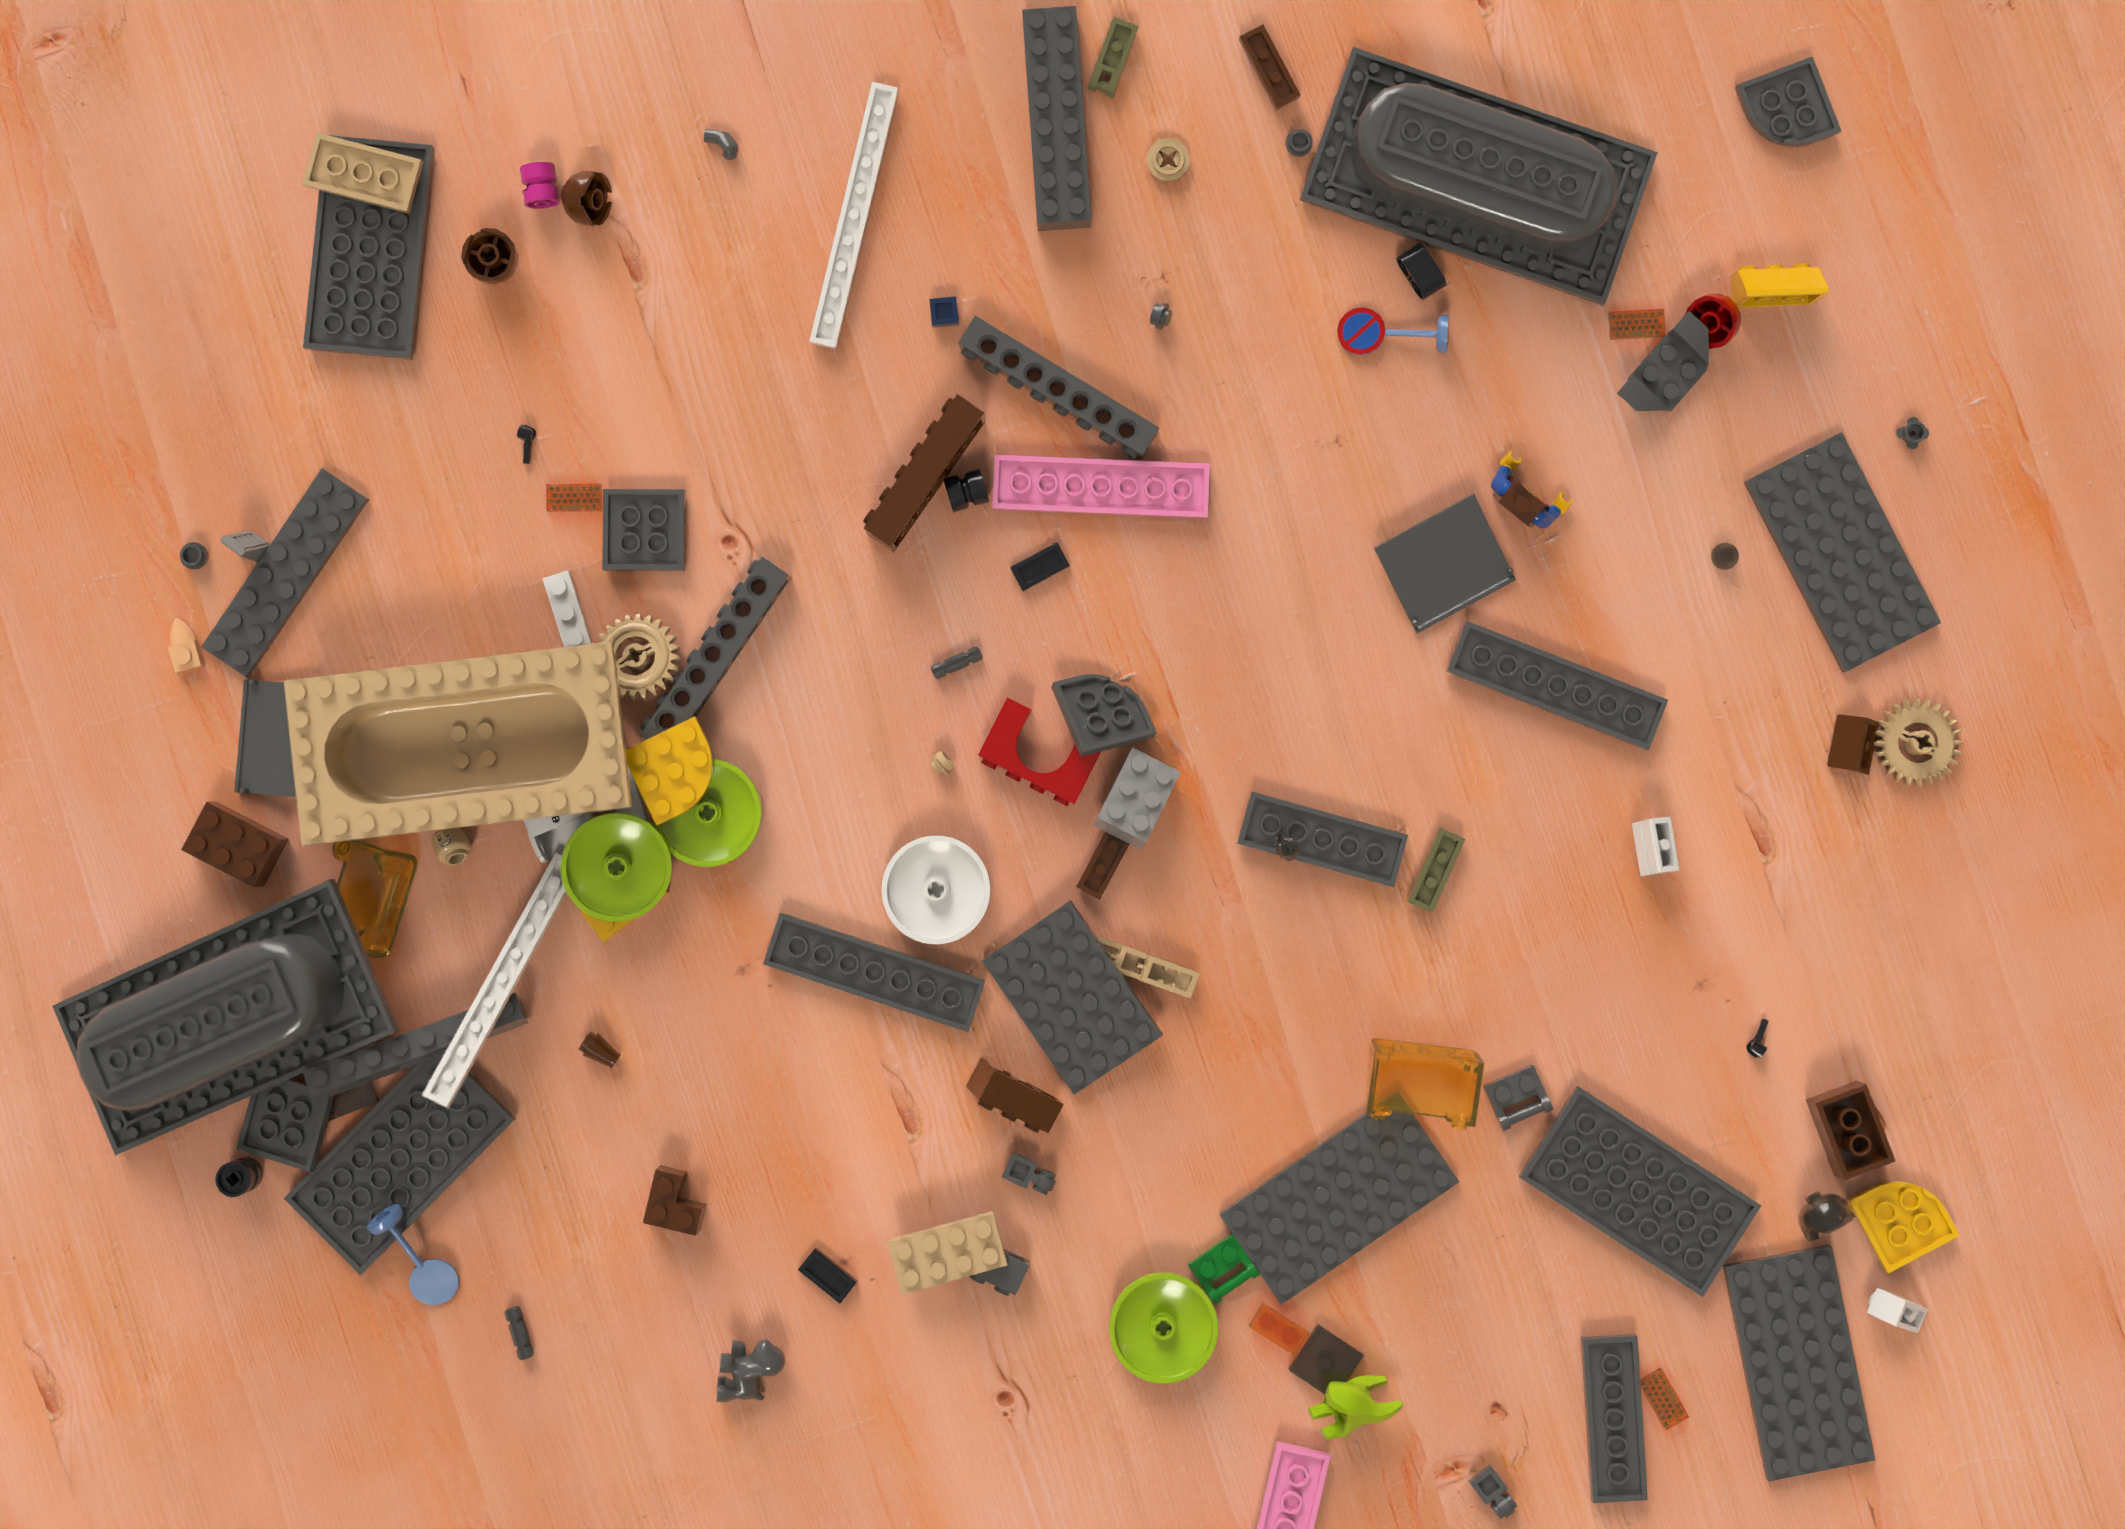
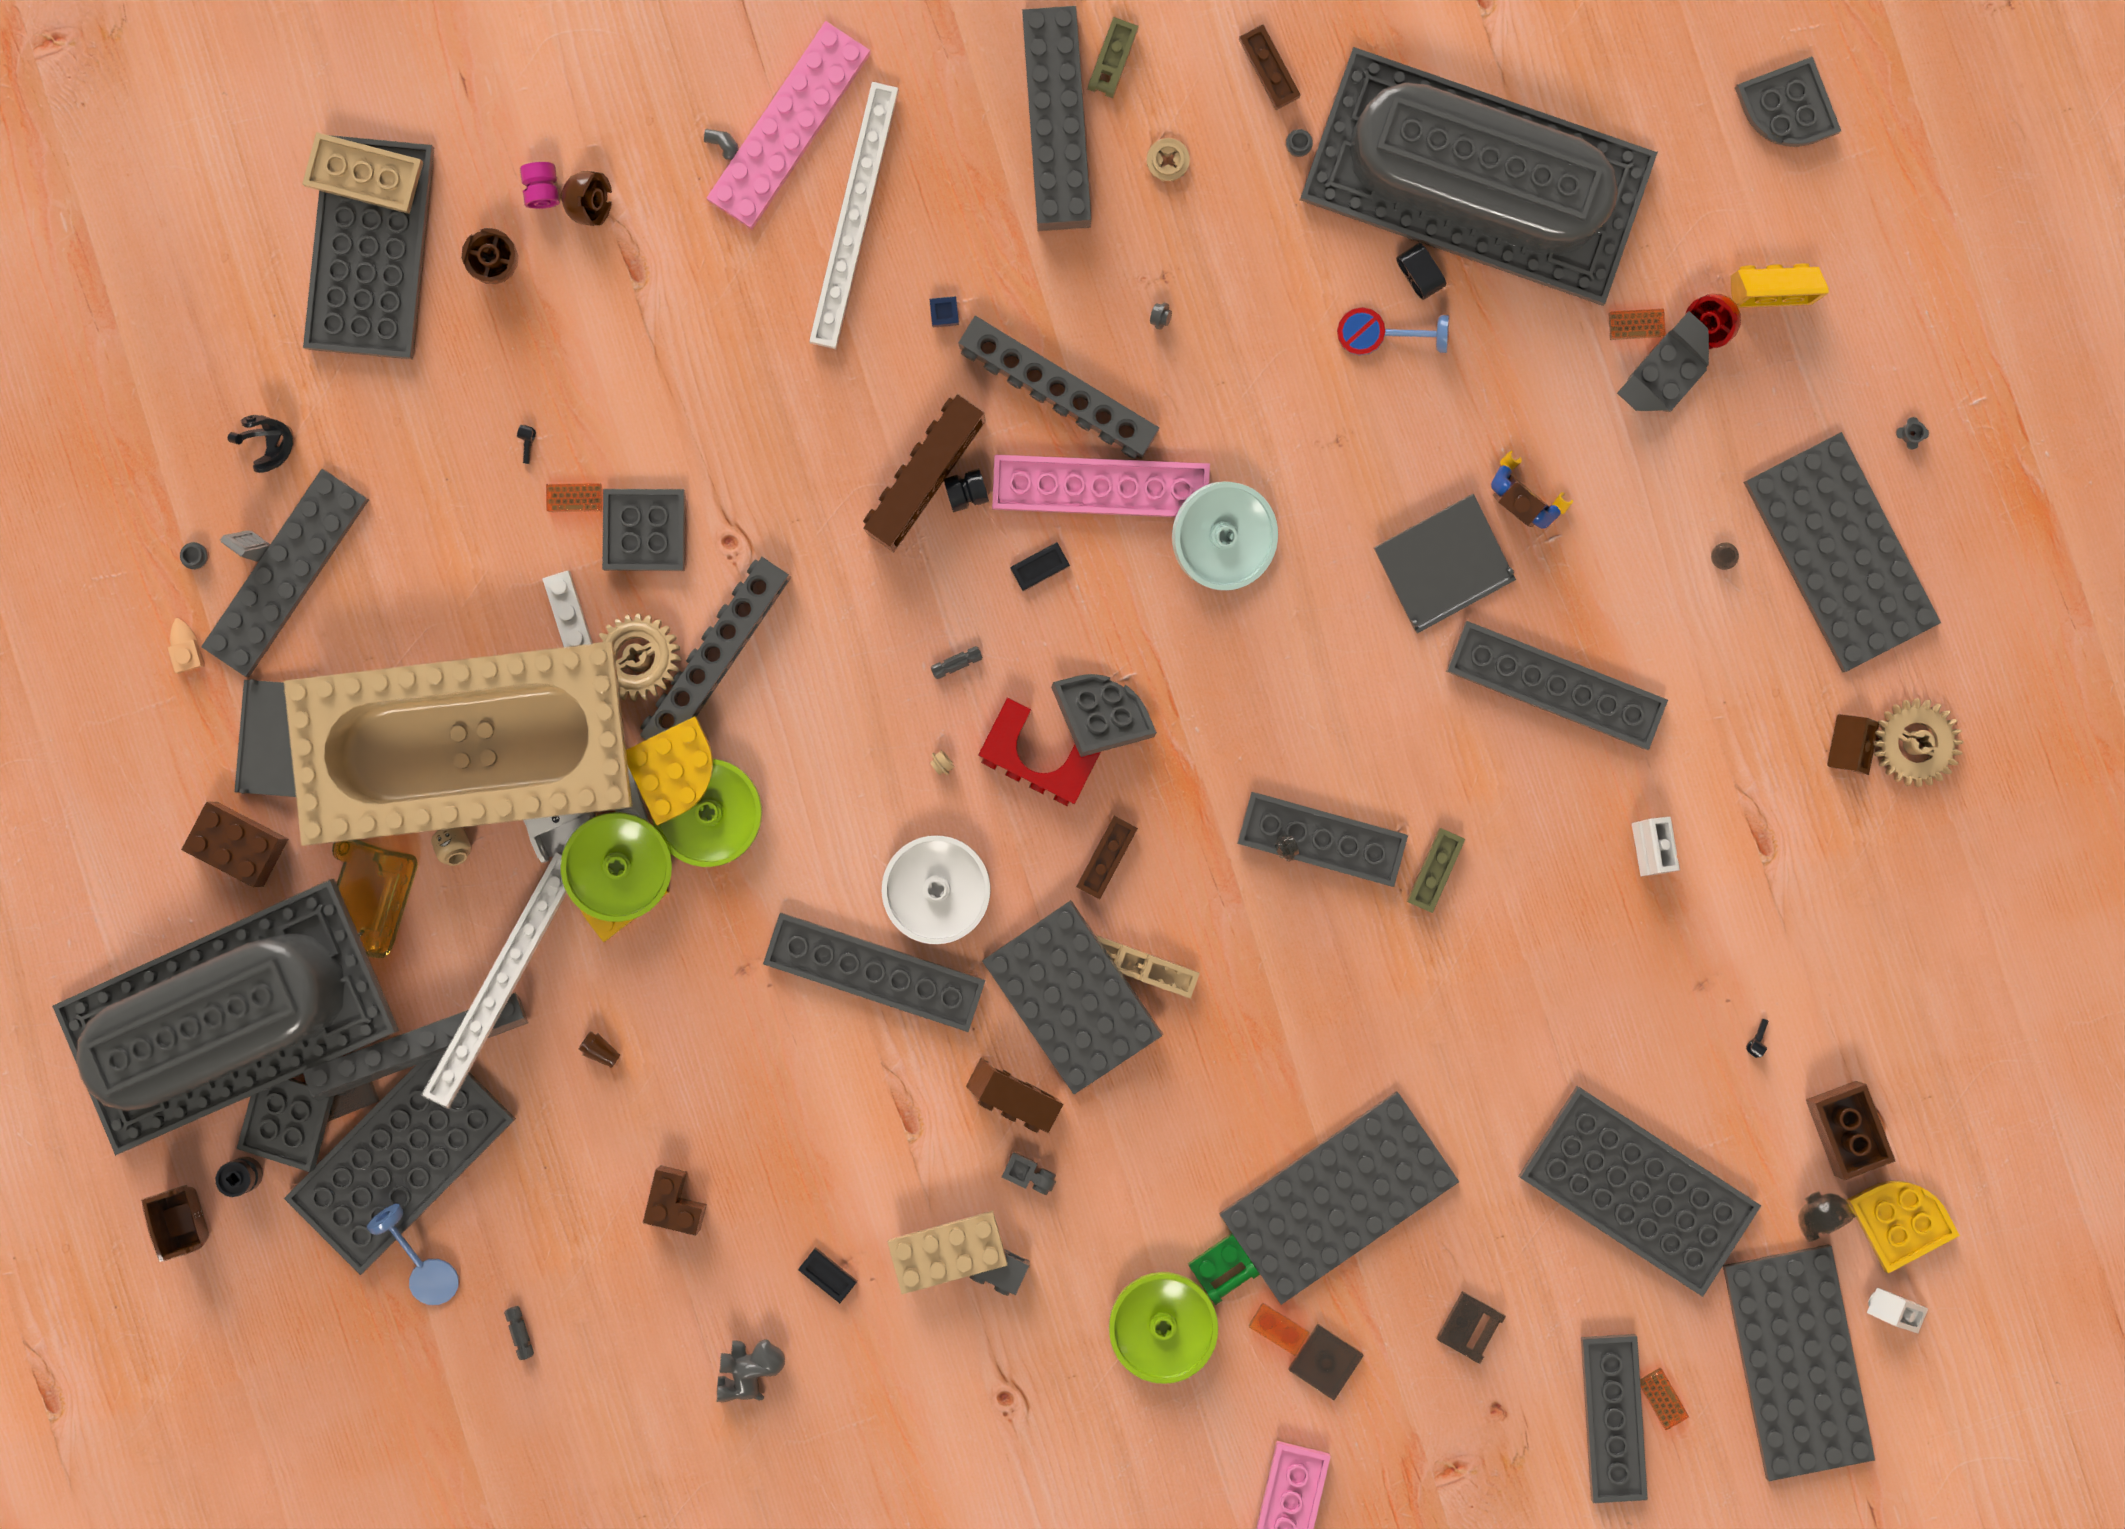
light grey brick [1093,747,1181,850] -> none
lime piece [1308,1375,1403,1440] -> none
clear yellow windscreen [1365,1038,1485,1130] -> none
dark grey plate [1468,1464,1517,1519] -> none
dark grey plate [1483,1065,1553,1131] -> none
none -> reddish brown piece [142,1185,209,1262]
none -> black helmet [227,415,293,473]
none -> bright pink plate [707,21,871,230]
none -> light aqua dish [1172,481,1278,590]
none -> clear smoke plate [1437,1291,1506,1364]

